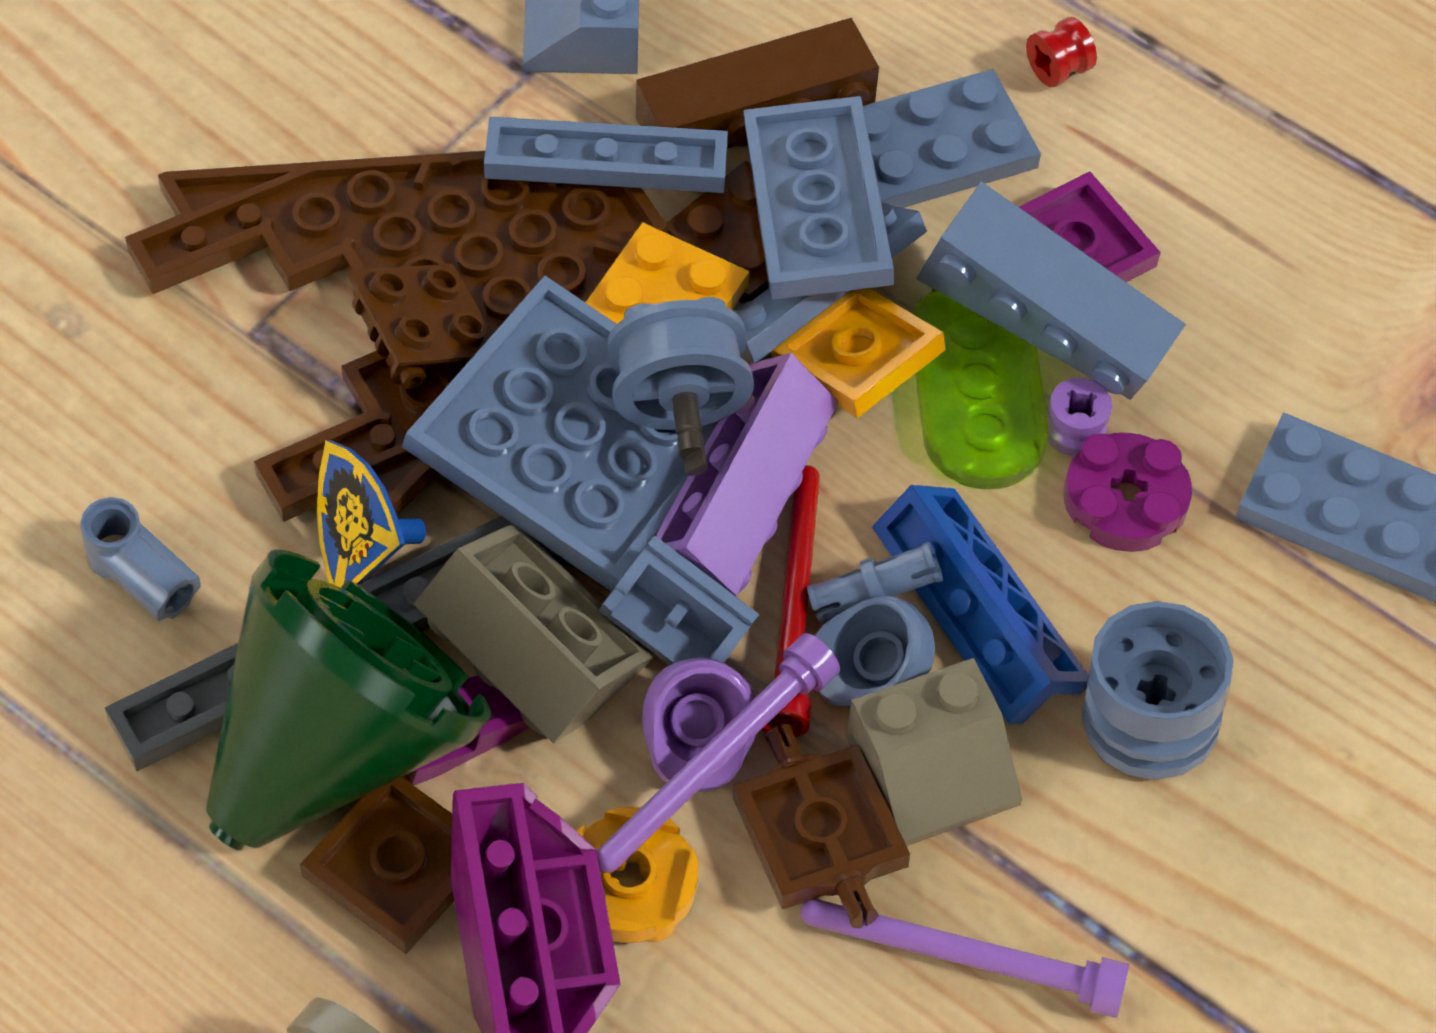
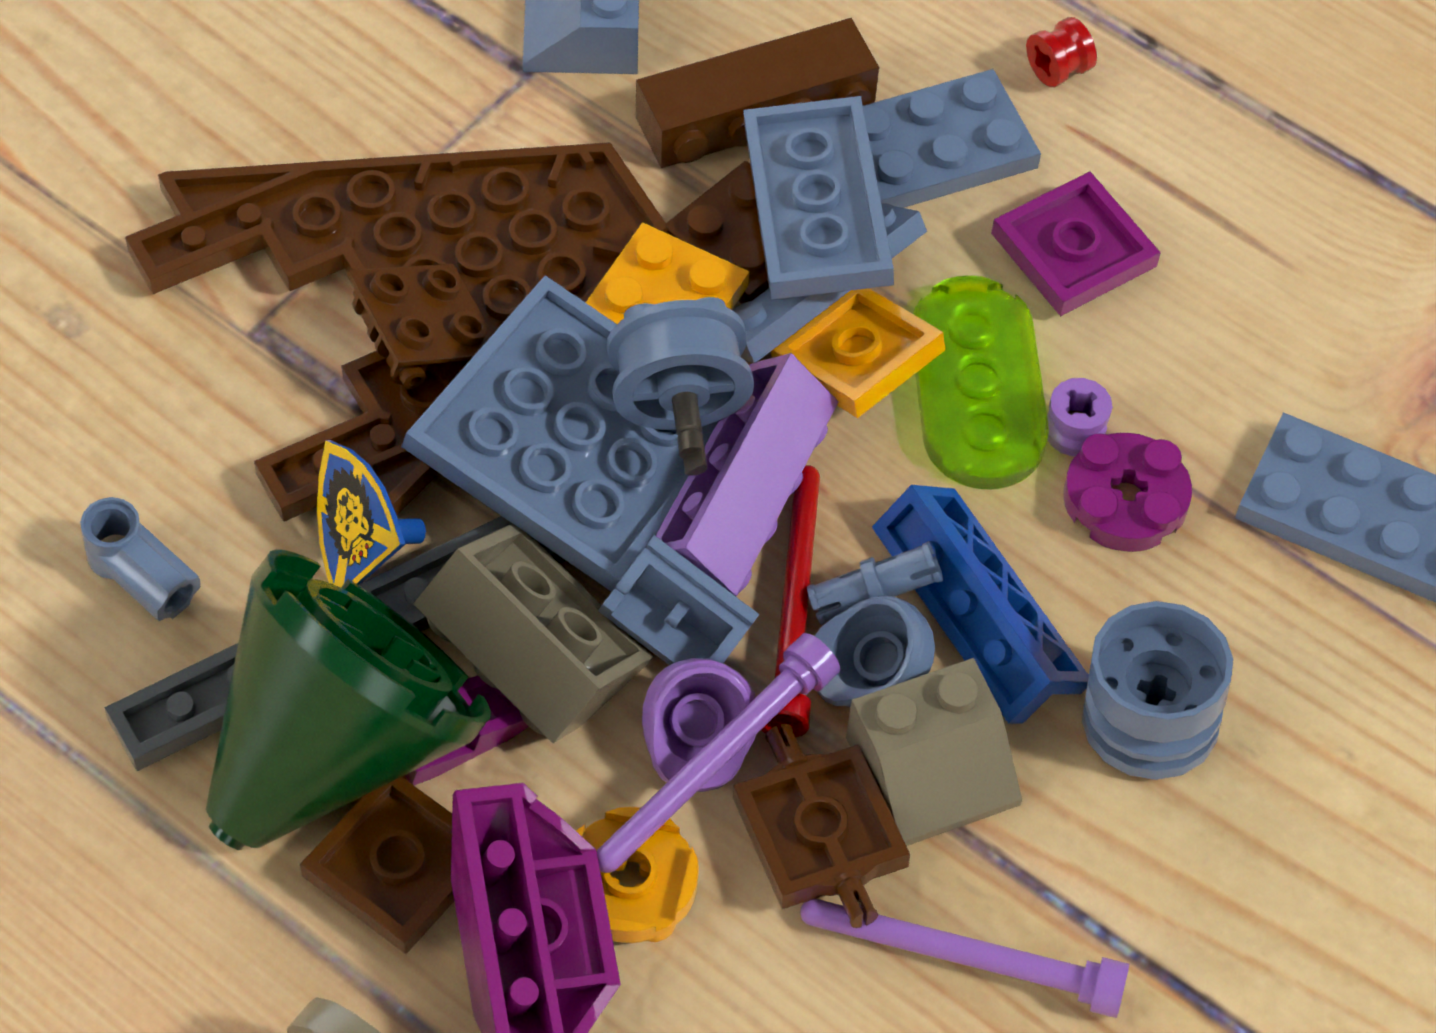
sand blue plate [484,116,728,193] -> none
sand blue wedge [916,181,1186,400] -> none

